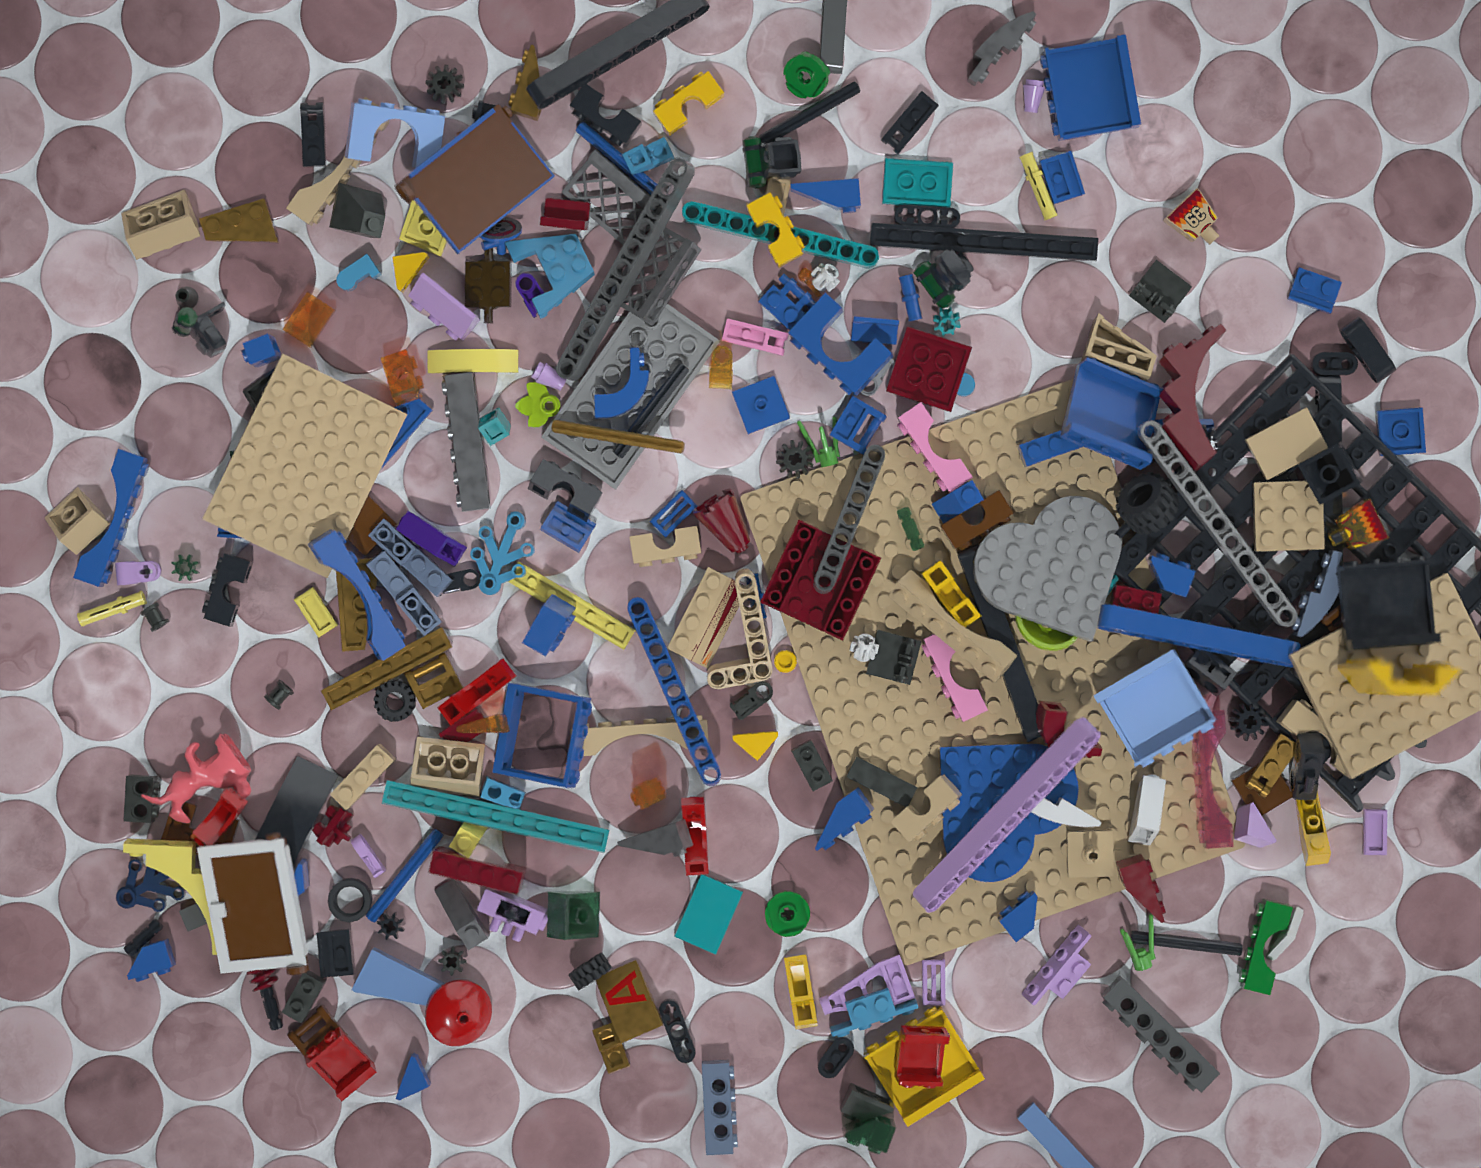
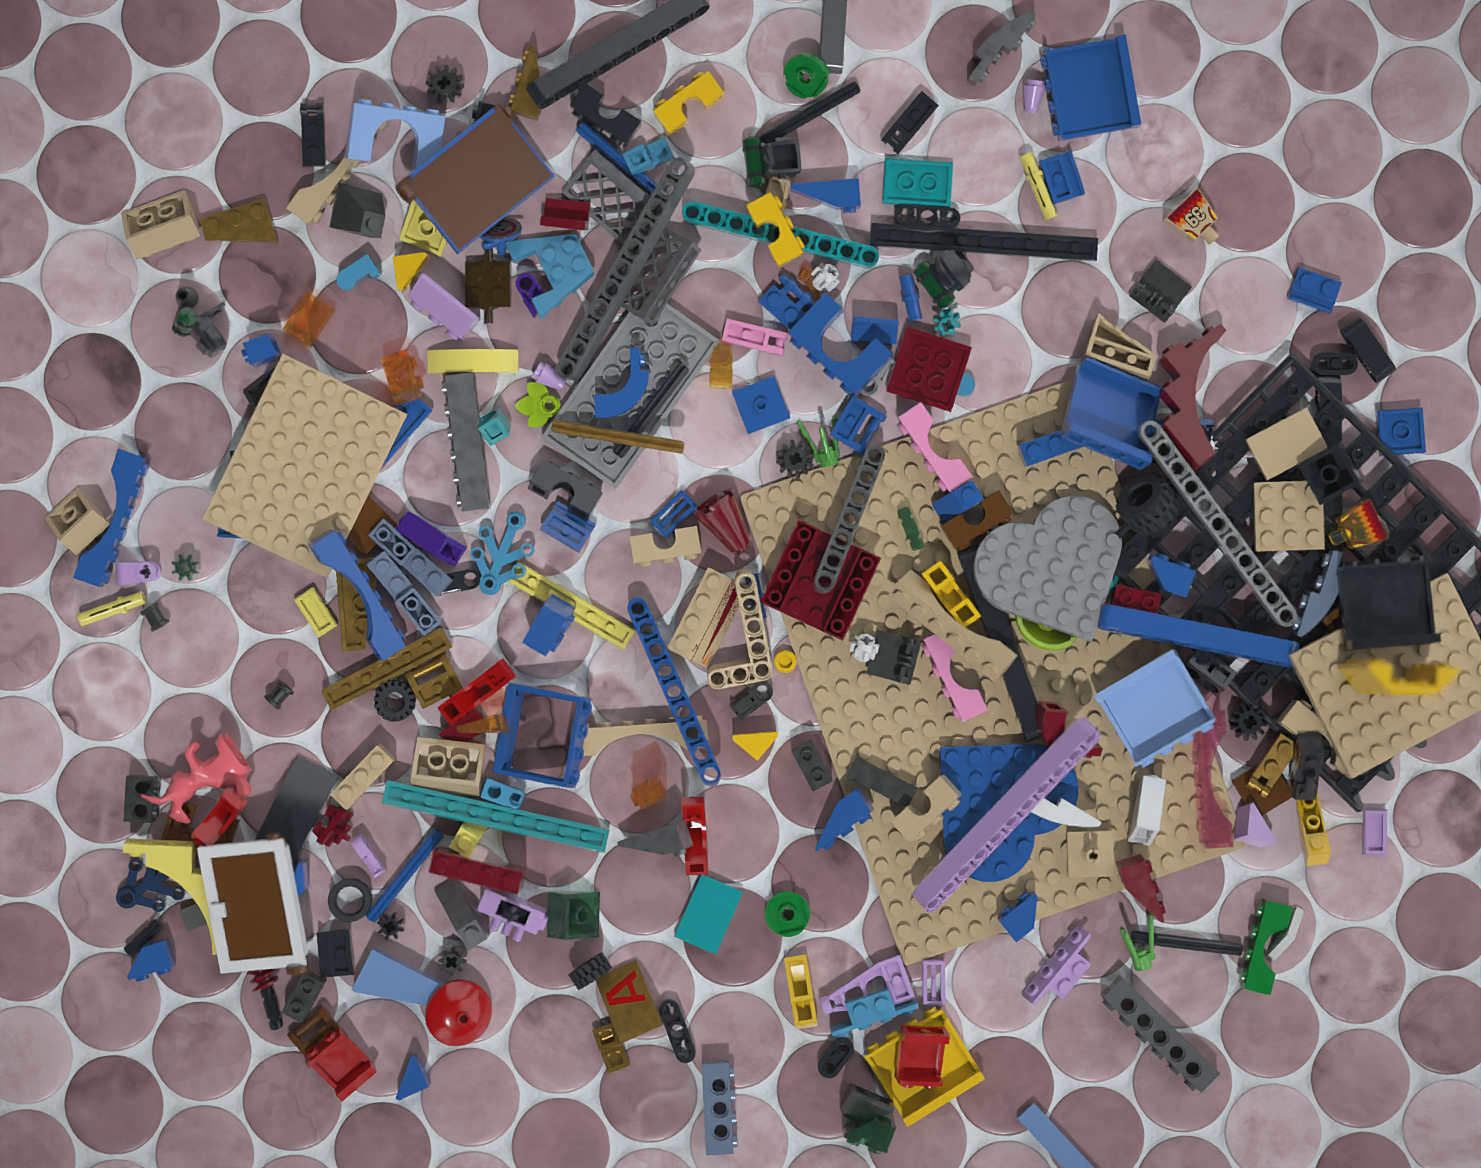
black arch [202,553,253,627] -> none

